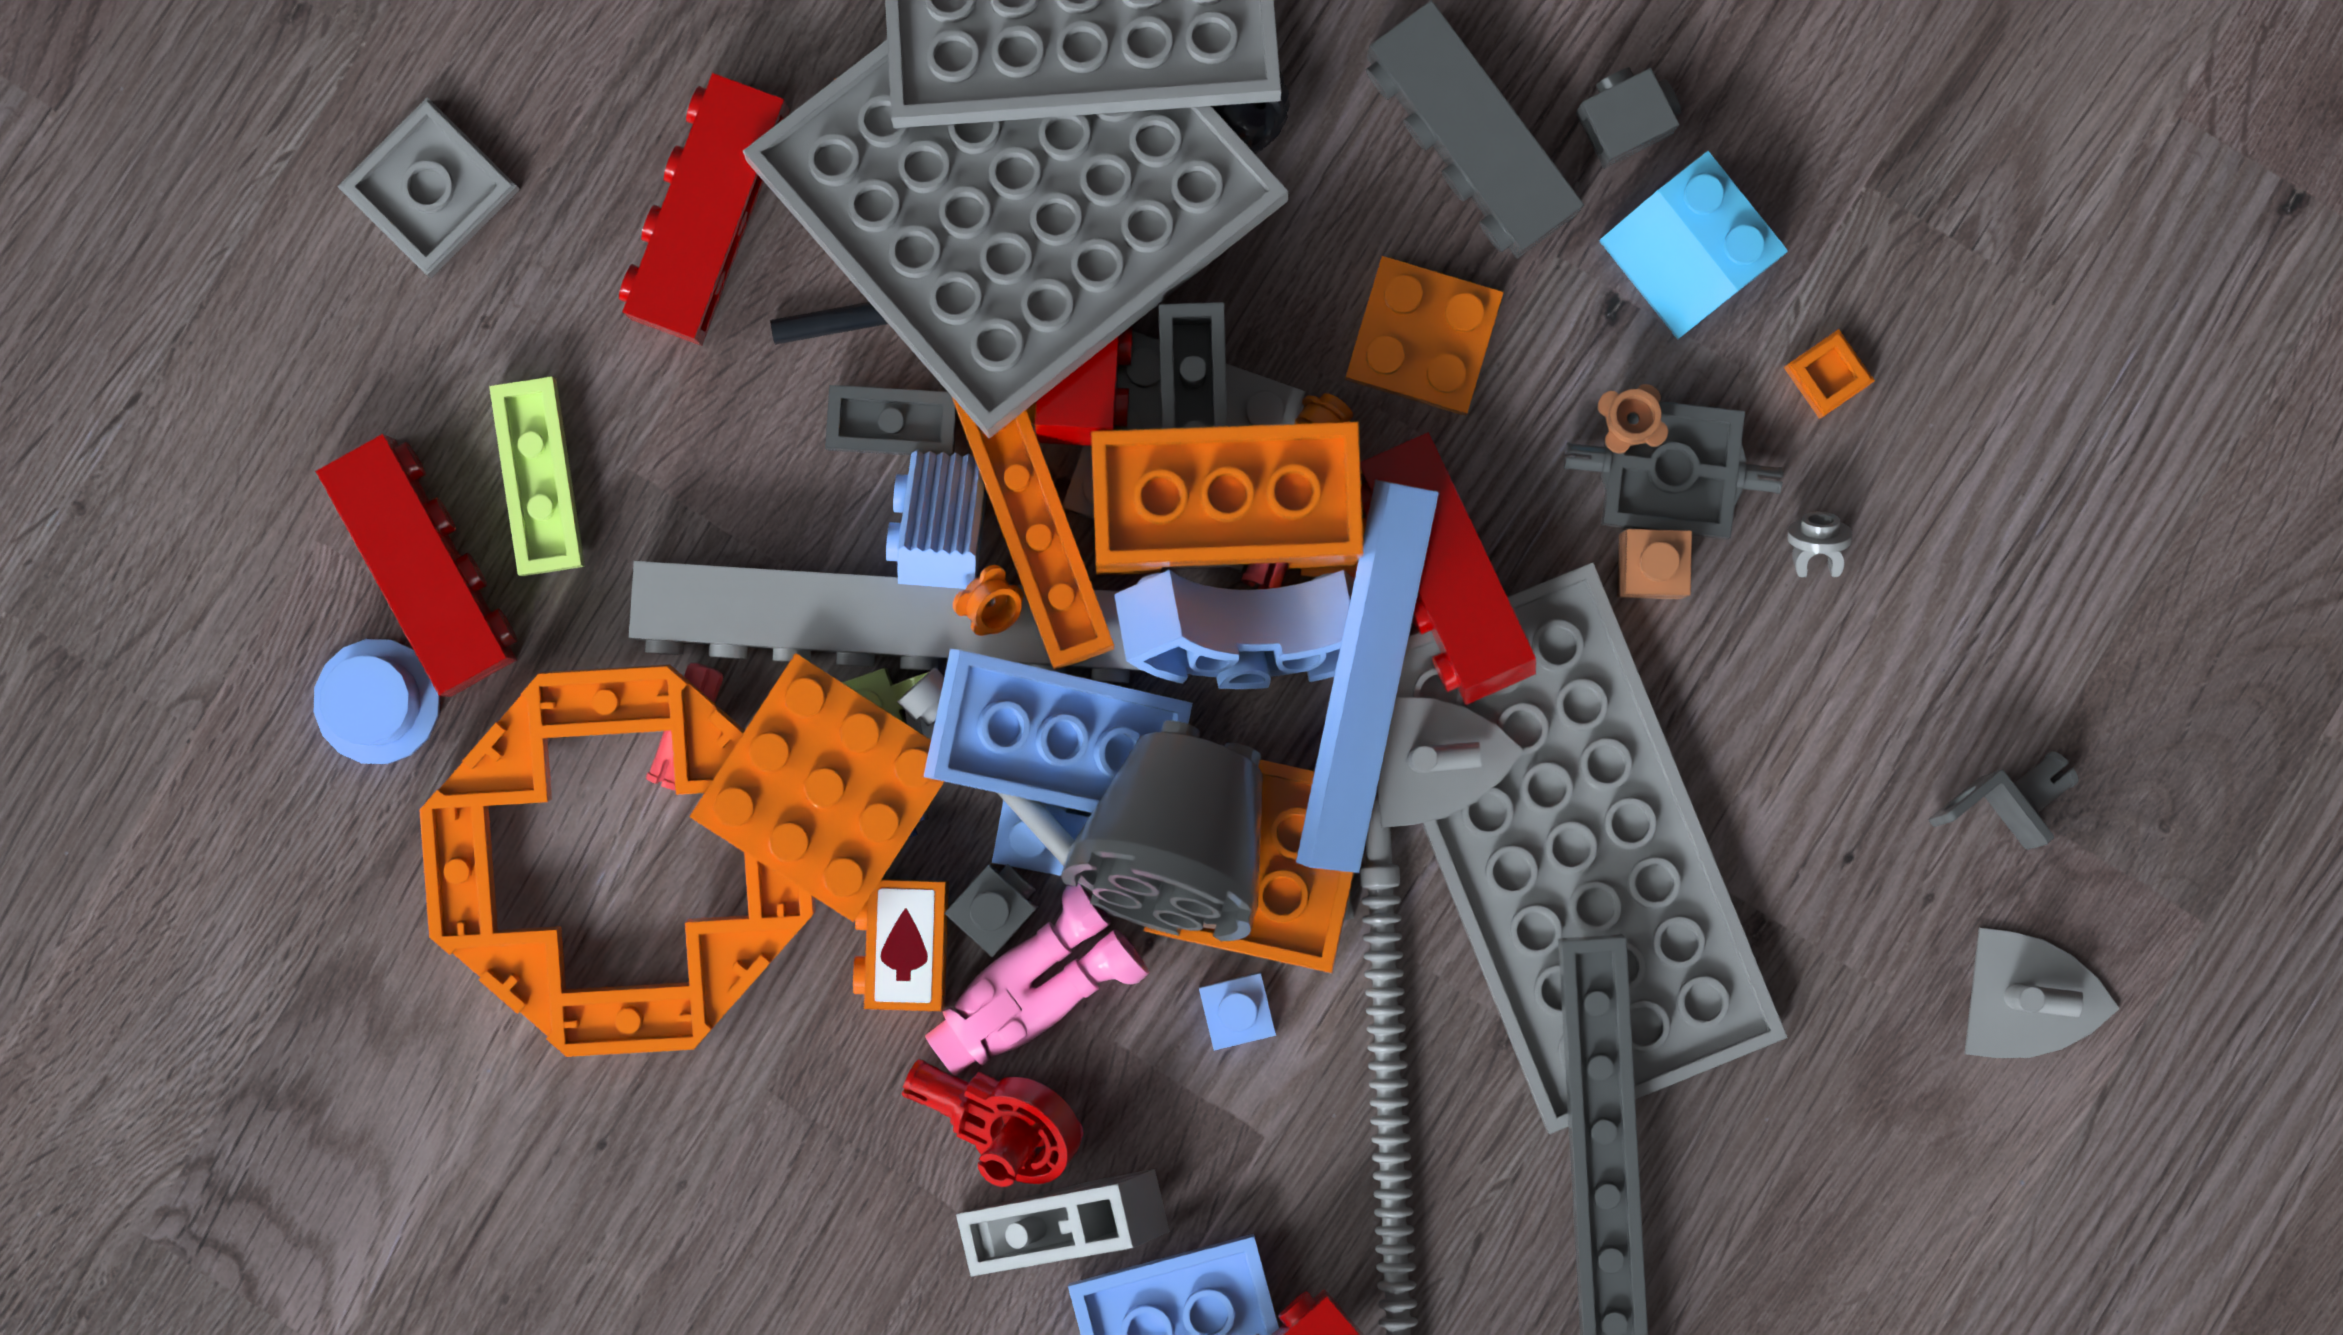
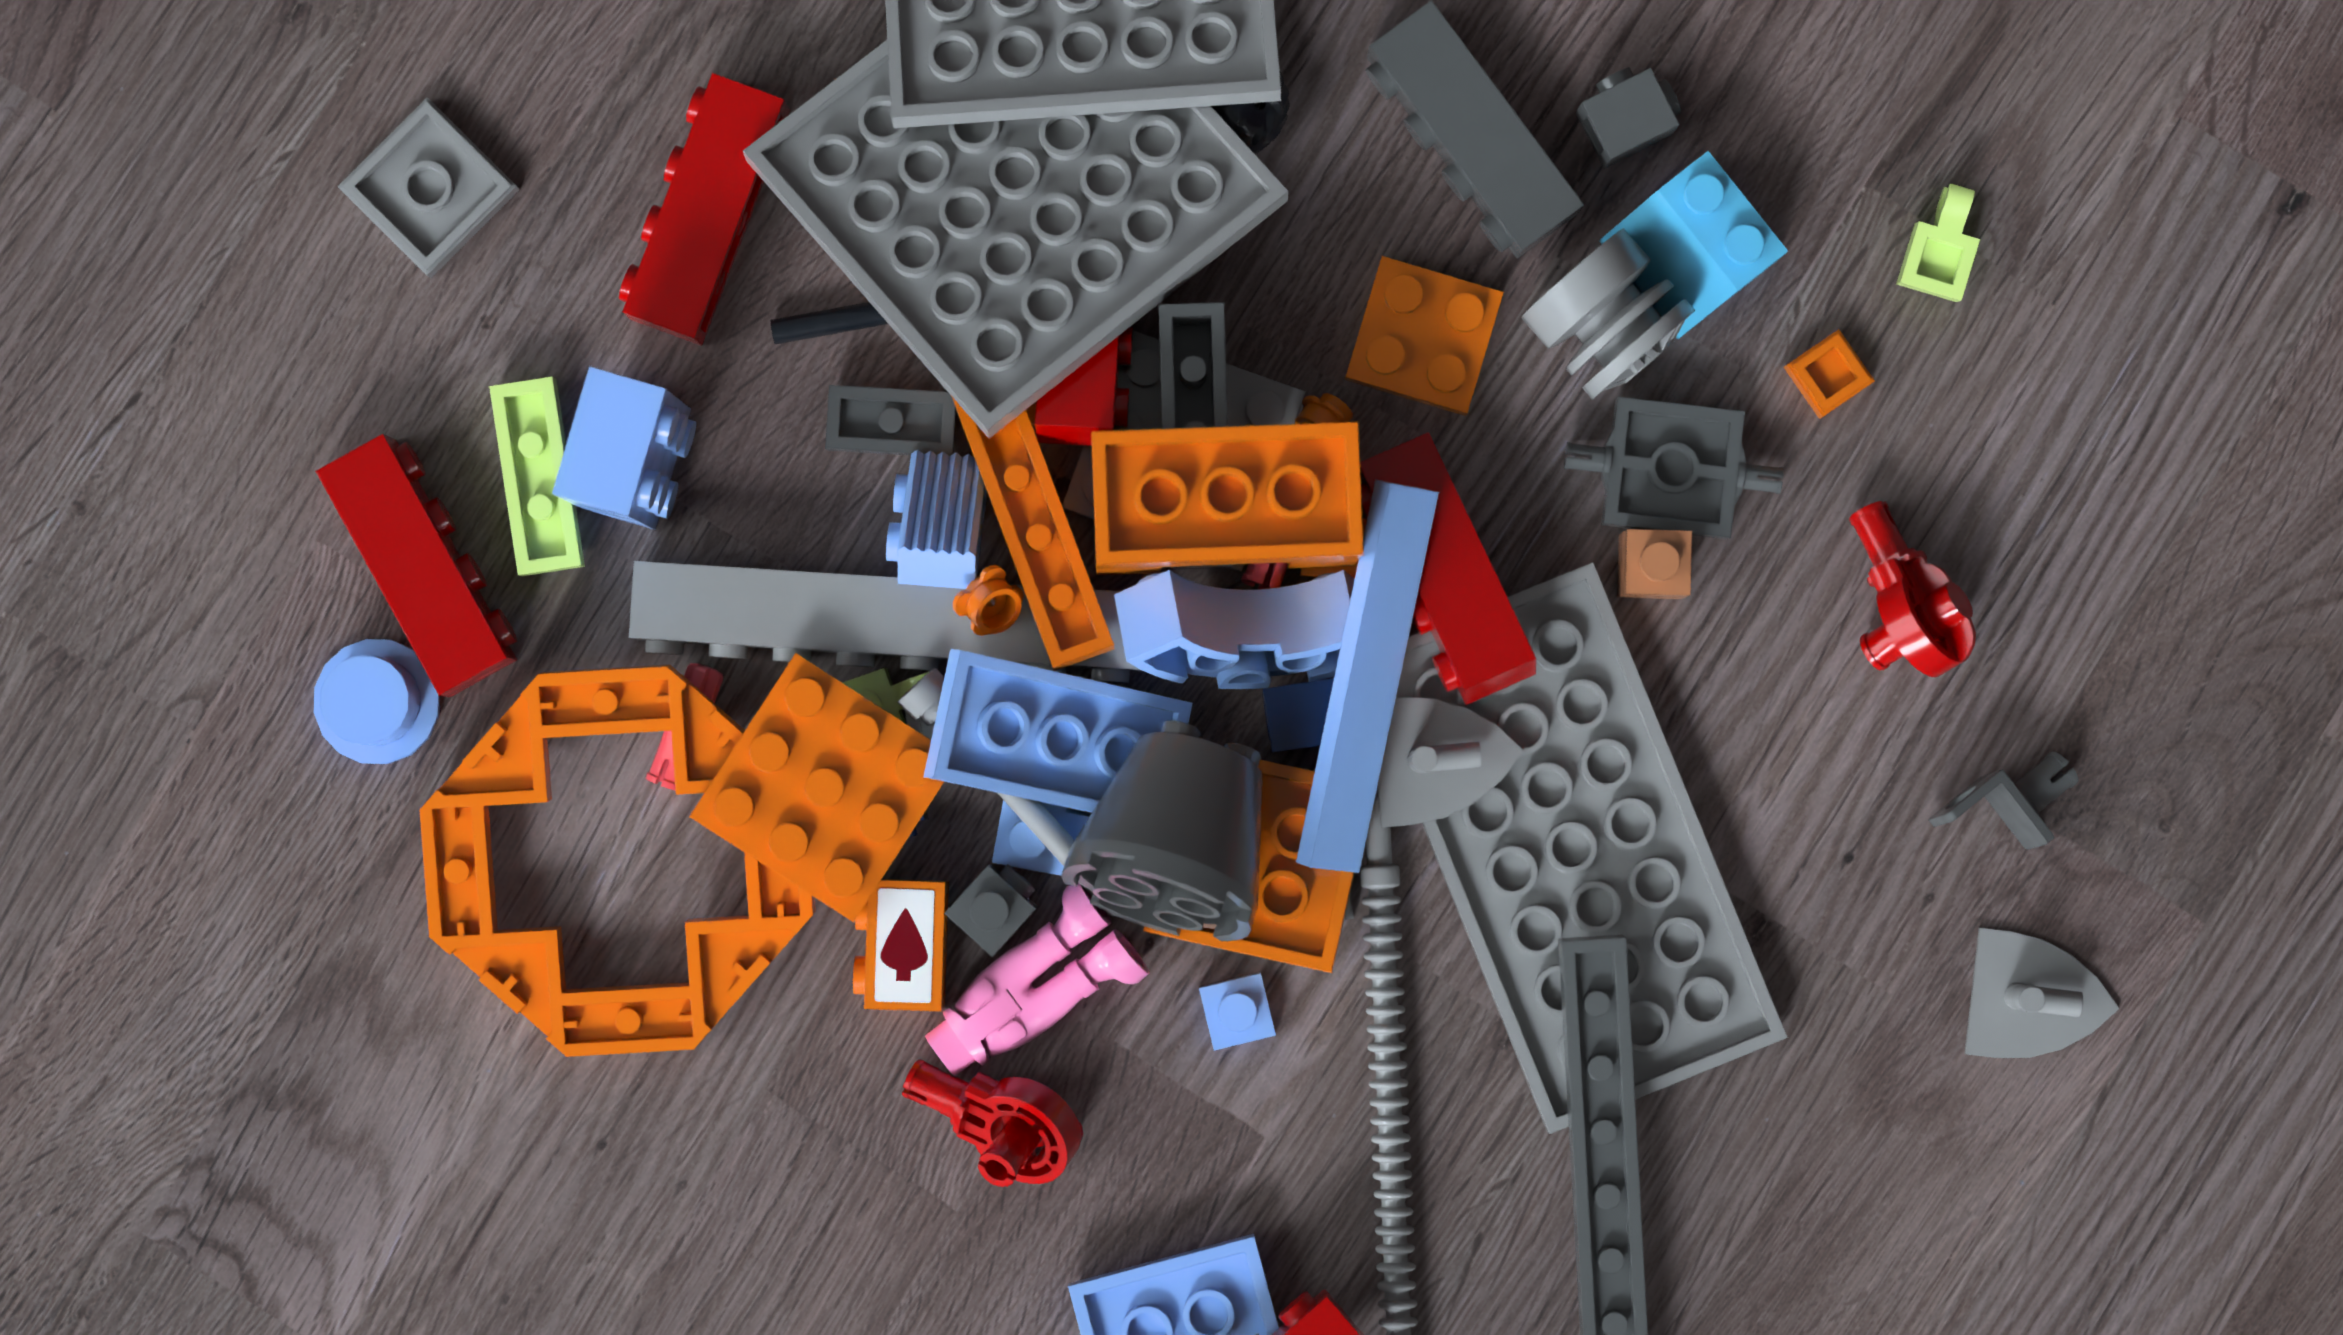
light grey slope [956,1169,1170,1277] -> none
nougat plate [1598,384,1668,454] -> none
light grey plate [1787,512,1852,577] -> none
none -> light blue brick [552,367,696,530]
none -> dark blue brick [1261,678,1334,753]
none -> light grey wheel [1521,228,1695,400]
none -> red pin [1849,501,1976,678]
none -> yellowish green plate [1896,184,1980,302]

